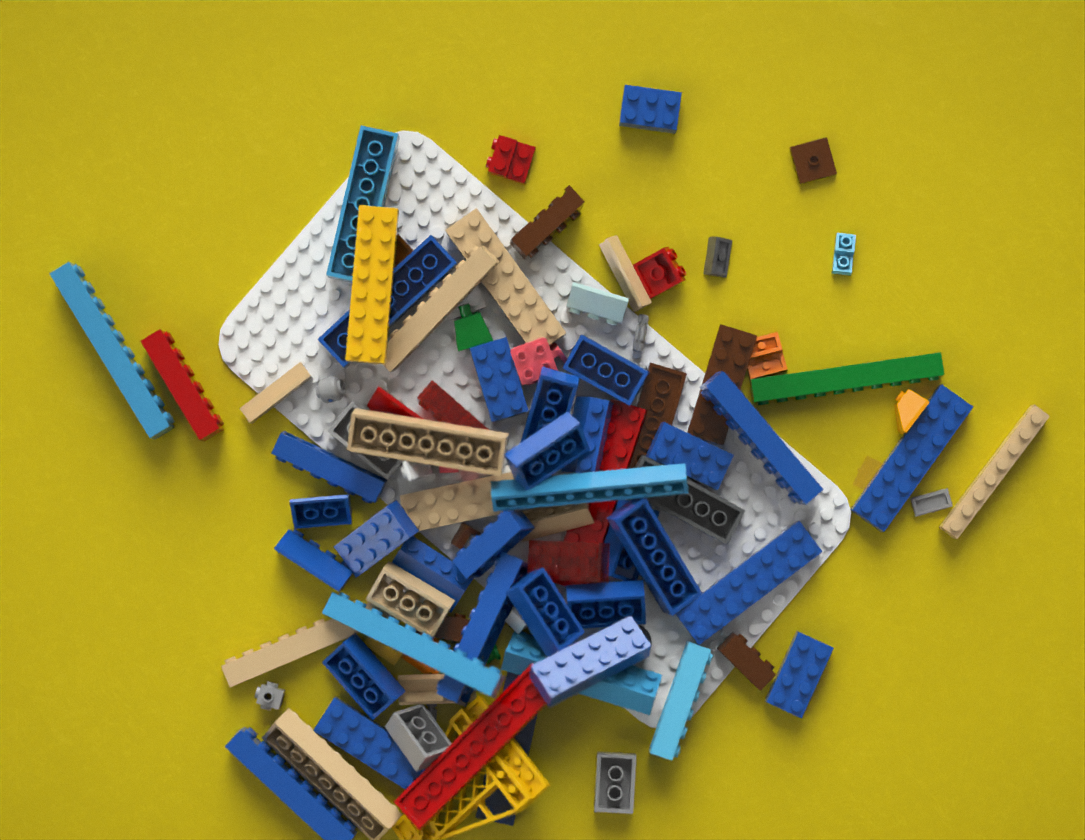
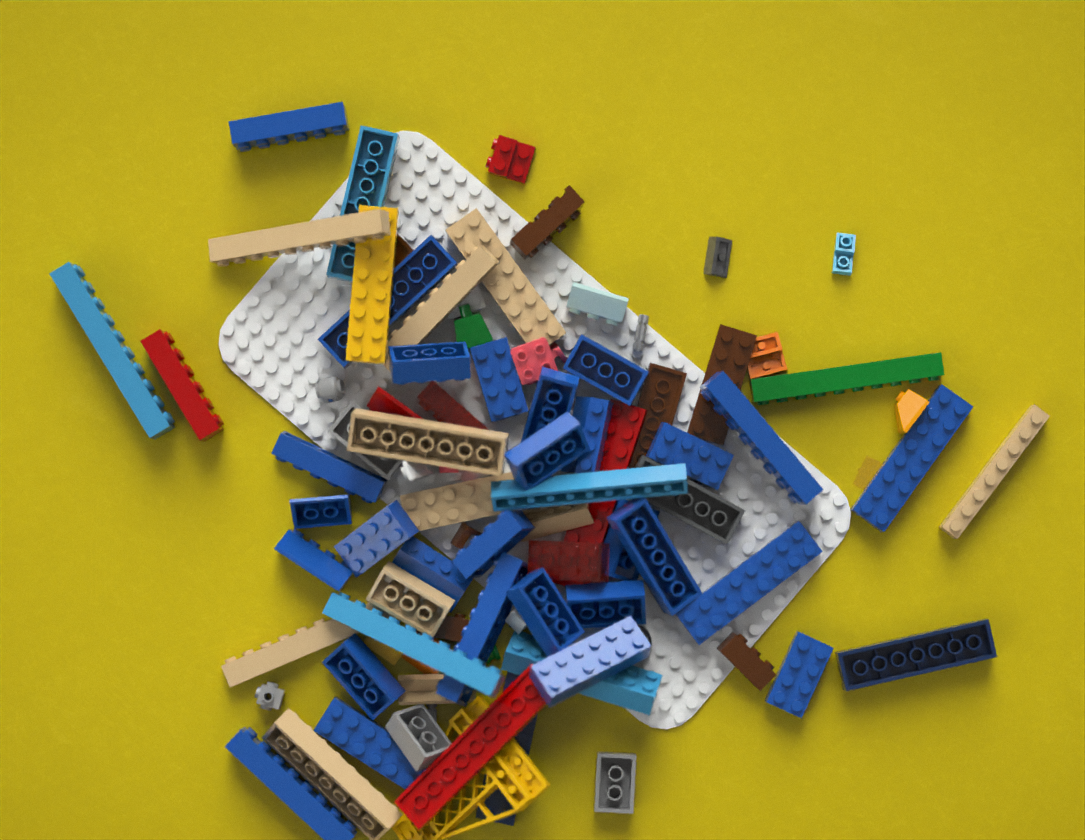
tan panel [239,362,313,424] -> none
tan panel [599,235,652,312] -> none
blue brick [619,85,682,134] -> none
red plate [633,247,686,299] -> none
medium azure brick [649,641,713,761] -> none
reddish brown plate [790,137,837,184] -> none
light grey tile [910,488,953,517] -> none
none -> tan brick [208,209,391,266]
none -> blue brick [229,102,349,152]
none -> blue brick [389,341,471,385]
none -> dark blue brick [835,619,997,691]

